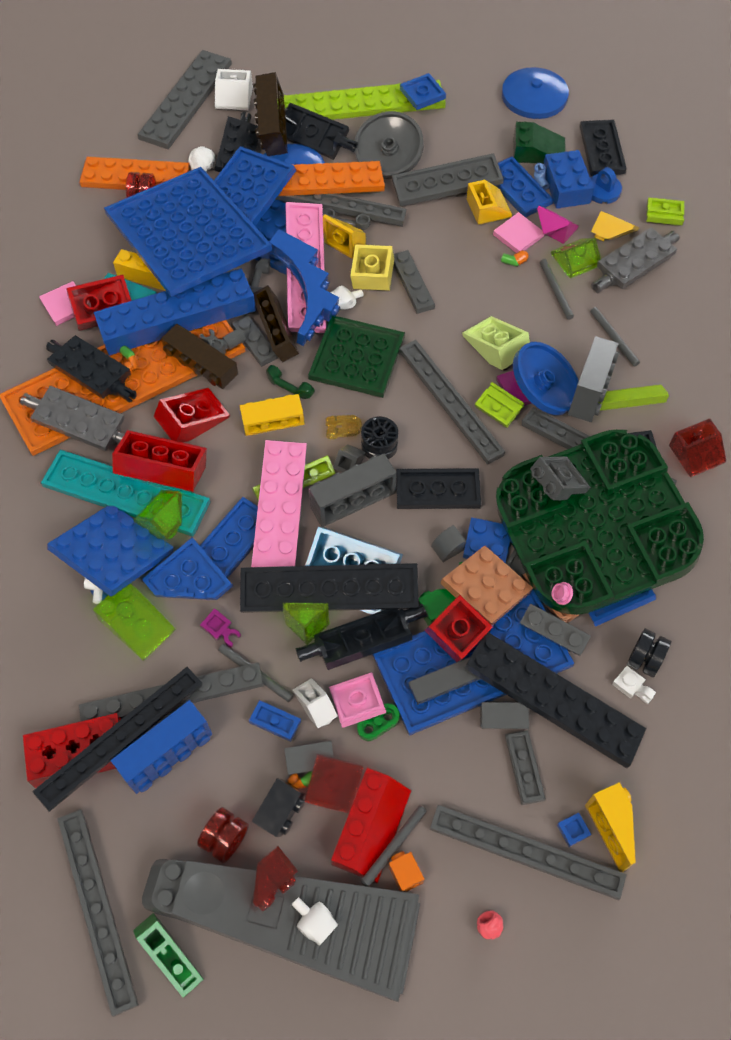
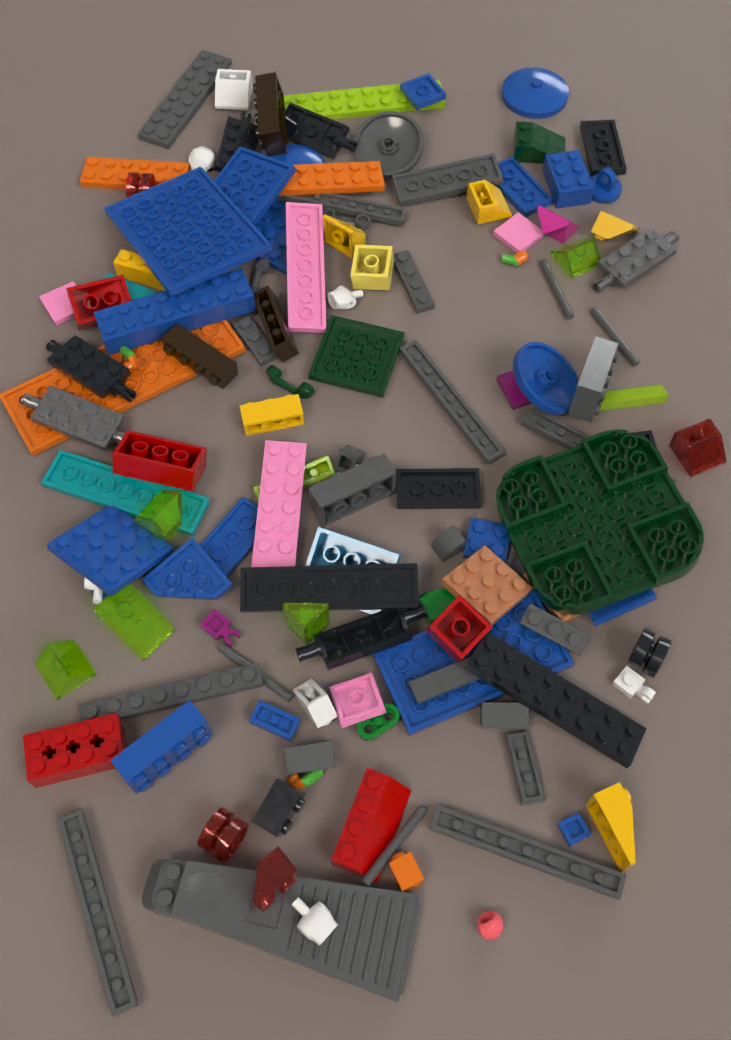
black plate [32,667,202,812] -> none
green slope [133,913,204,998] -> none
red slope [154,388,230,442] -> none
dark grey bar [200,328,246,355] -> none
blue arch [268,229,340,346] -> none
clear red plate [304,754,363,813] -> none
clear yellow plate [326,415,362,439] -> none
black wheel [361,416,398,459] -> none
yellowish green slope [462,316,530,370] -> none
lime plate [475,382,524,428] -> none
dark grey plate [530,457,591,500] -> none
medium blue arm [534,163,550,190] -> none
bright pink plate [552,582,573,605] -> none
lime plate [646,197,684,225] -> none
none -> clear neon green slope [35,639,97,701]

